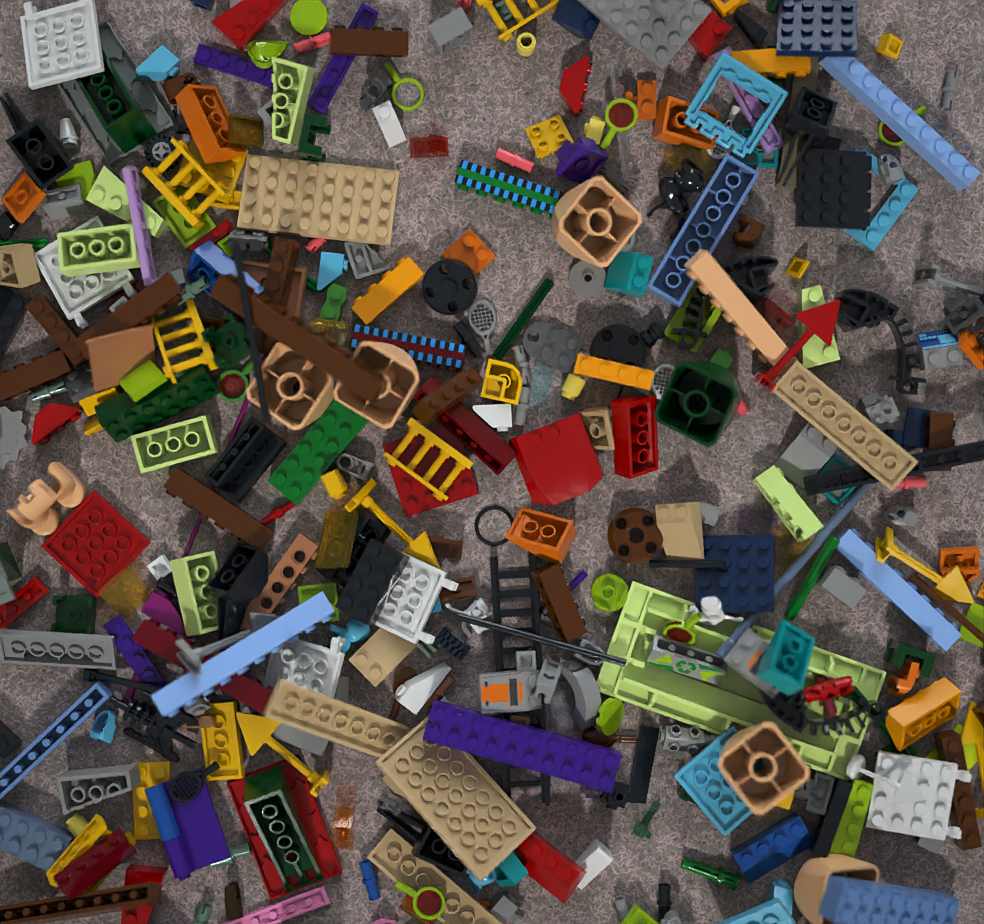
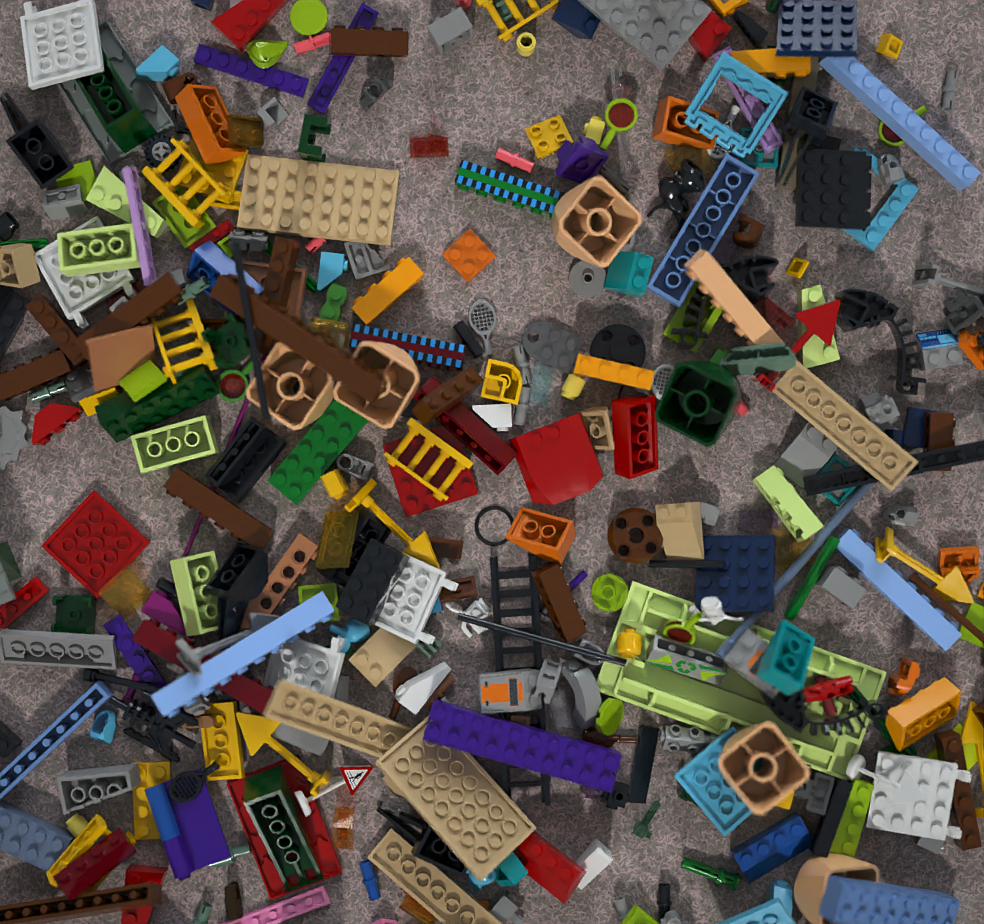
orange plate [1,171,47,224] -> none
light nougat piece [6,462,87,536] -> none
white cone [59,118,79,149] -> none
yellow slope [84,416,103,436] -> none
white plate [147,555,172,581] -> none
red bar [261,500,296,526] -> none
yellowish green wedge [272,57,315,144] -> none
white slope [372,100,407,148] -> none
piece [384,61,424,111] -> none
piece [395,880,446,920] -> none
black piece [422,258,479,315] -> none
black wheel [435,626,471,660] -> none
dark green axle [493,278,554,360] -> none
light grey panel [514,649,536,671] -> none
red slope [559,56,592,117] -> none
orange plate [624,80,657,120] -> none
black wheel [639,321,666,348] -> none
dark green panel [883,639,937,678] -> none
coral pin [885,475,926,489] -> none
none -> white piece [294,765,374,816]
none -> yellow head [616,629,642,658]
none -> sand green brick [719,343,796,375]

